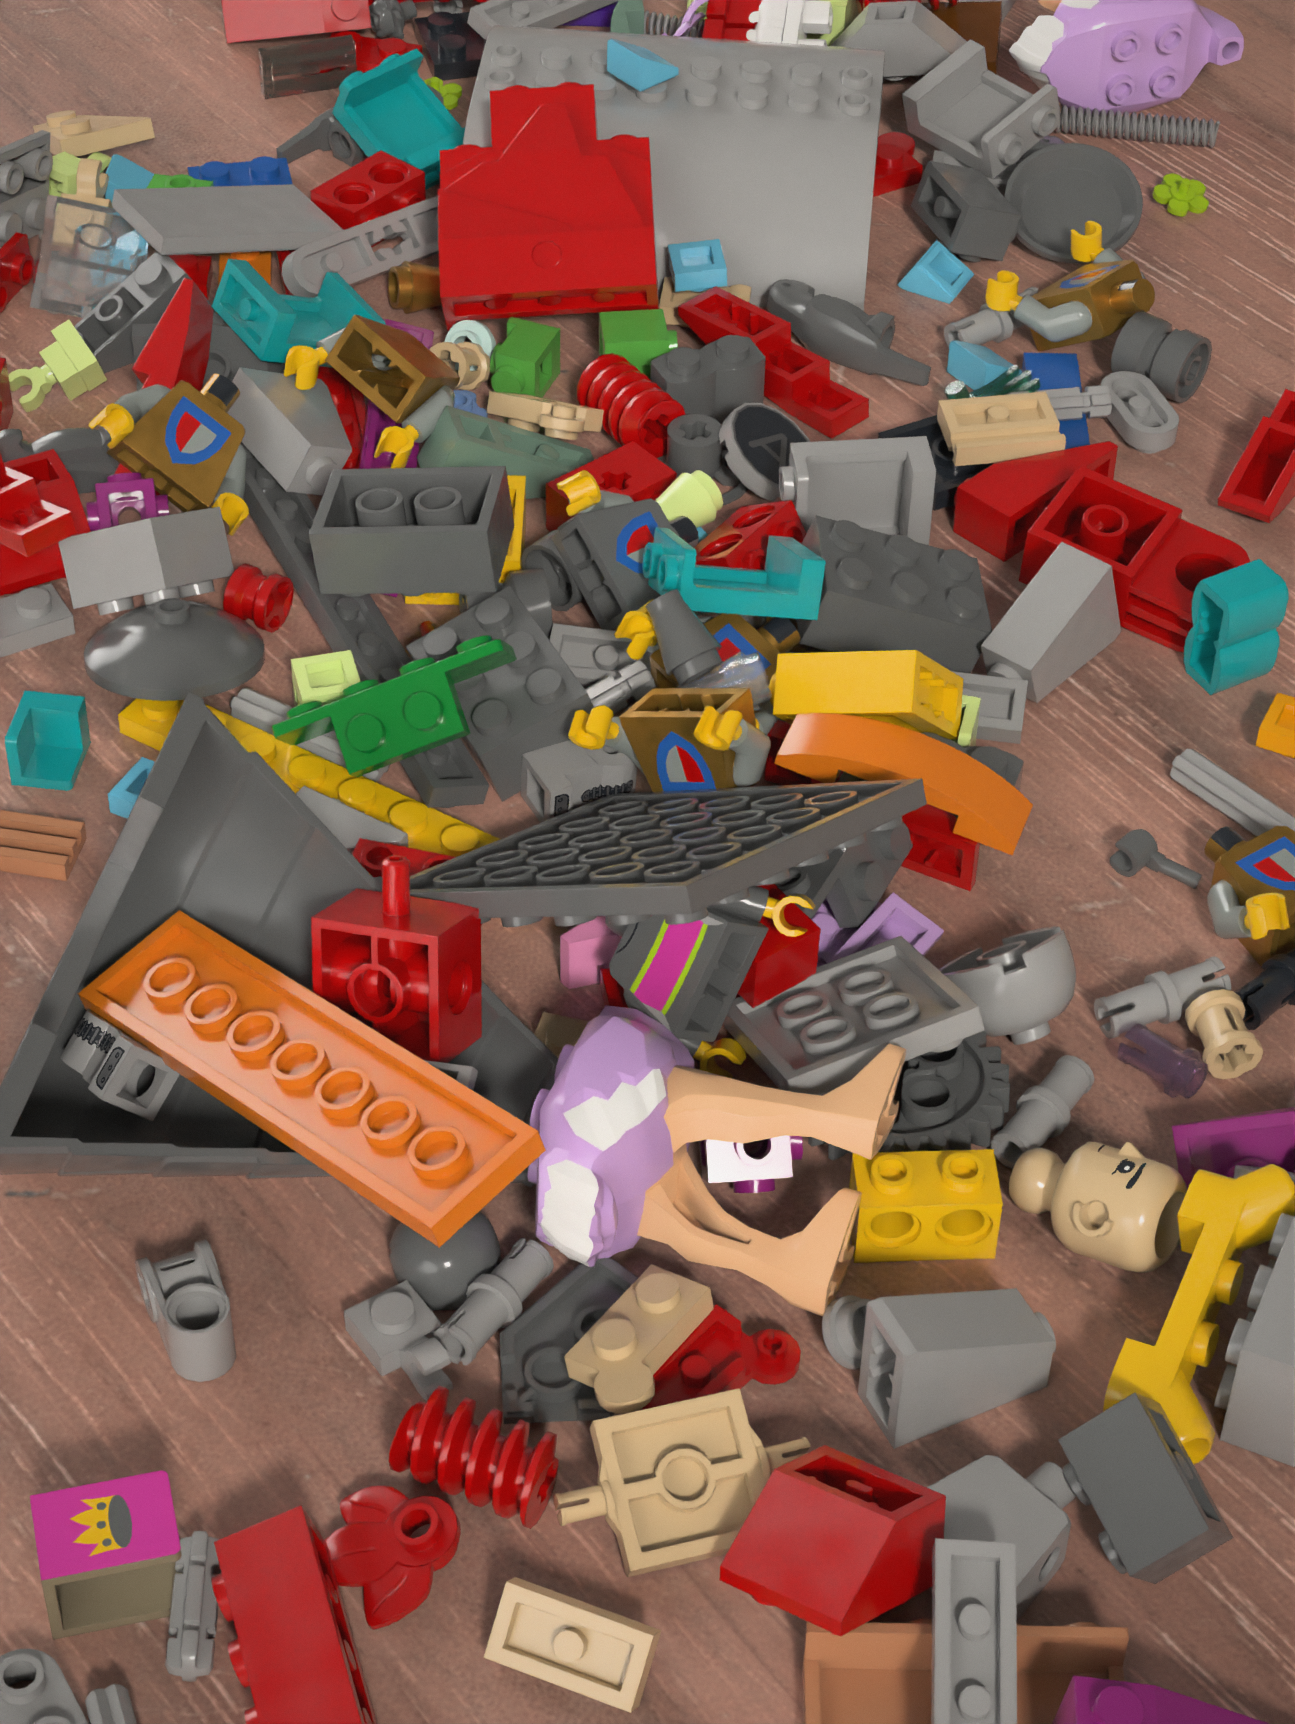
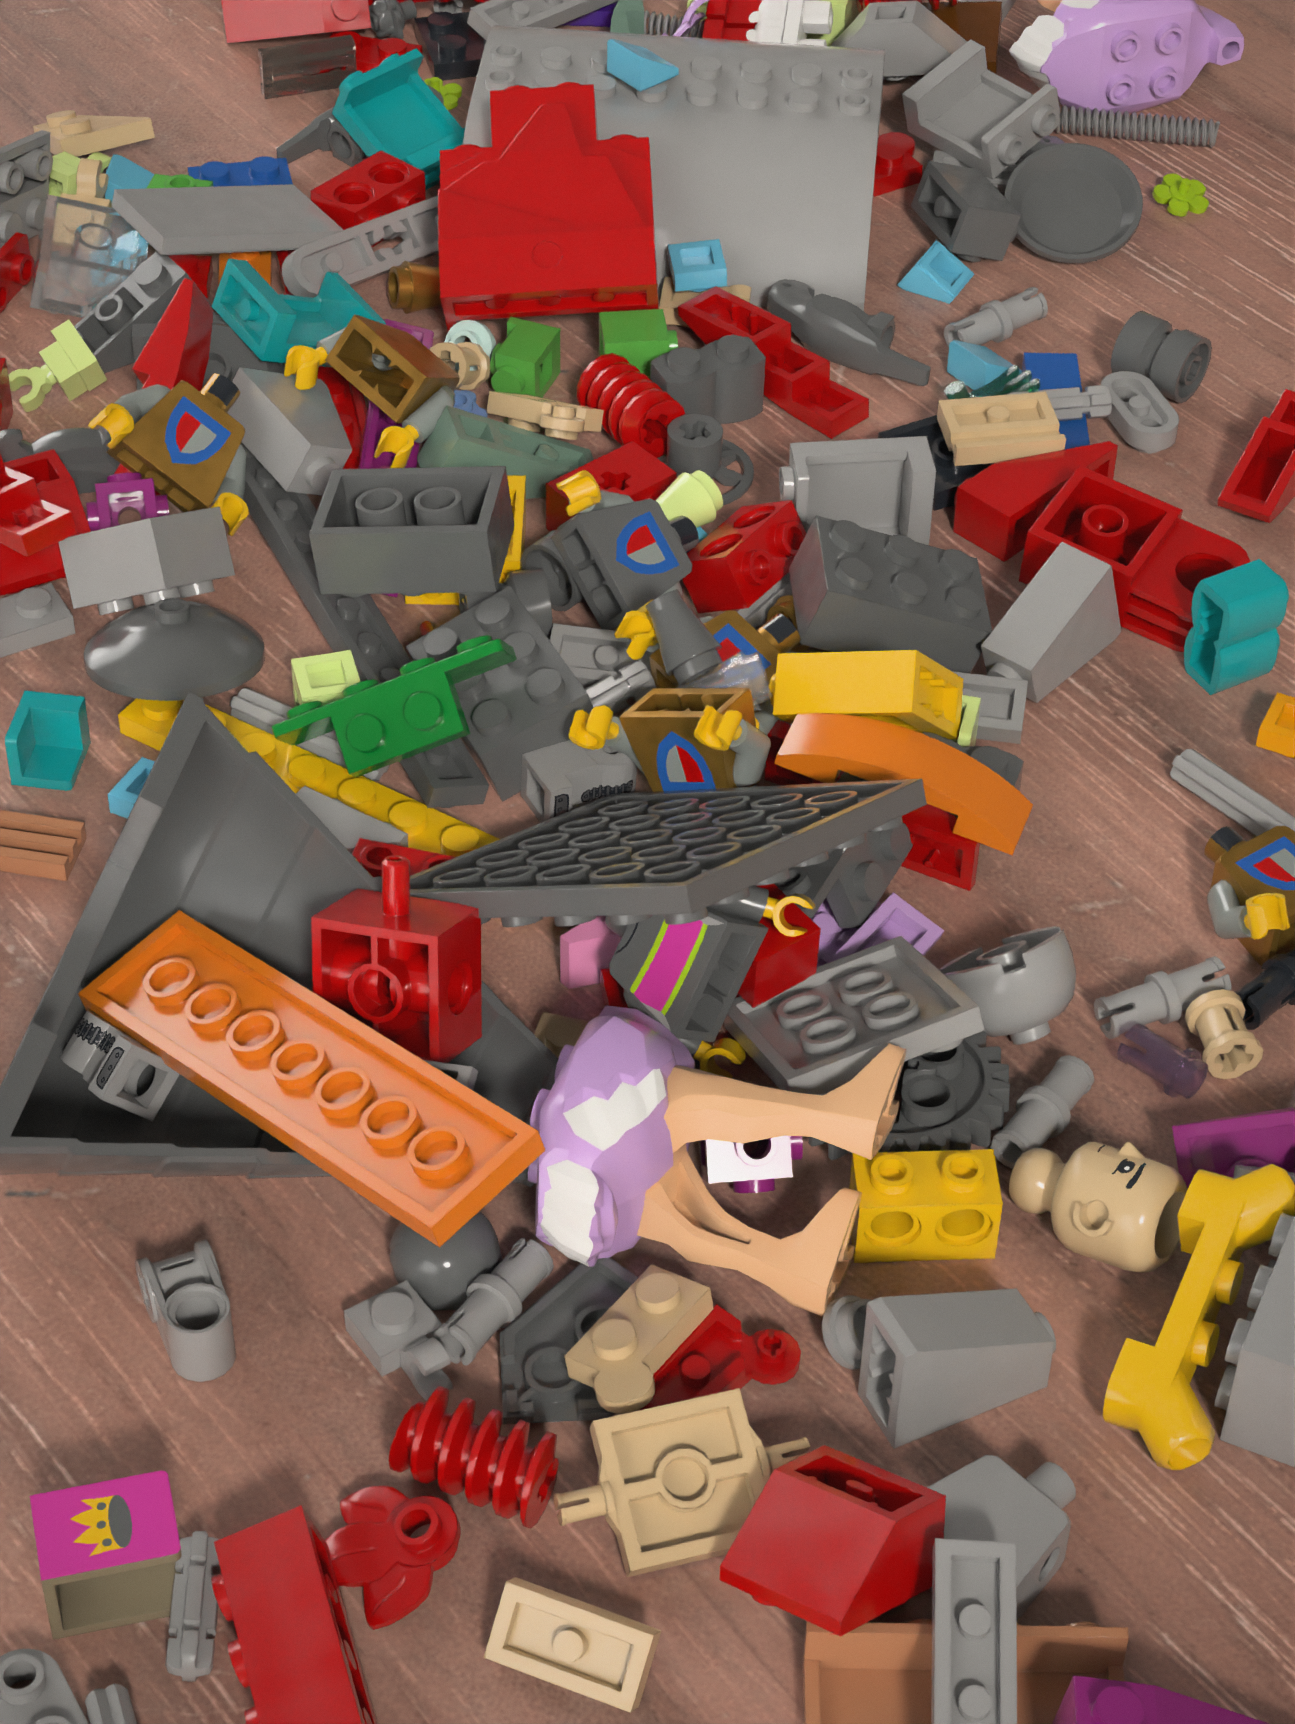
red wheel [223,563,294,633] -> none
teal panel [642,527,826,620] -> none
tile [719,403,810,502] -> none
torso [986,221,1155,352] -> none
dark grey brick [1058,1392,1233,1584] -> none
dark grey hand [1109,829,1202,889] -> none

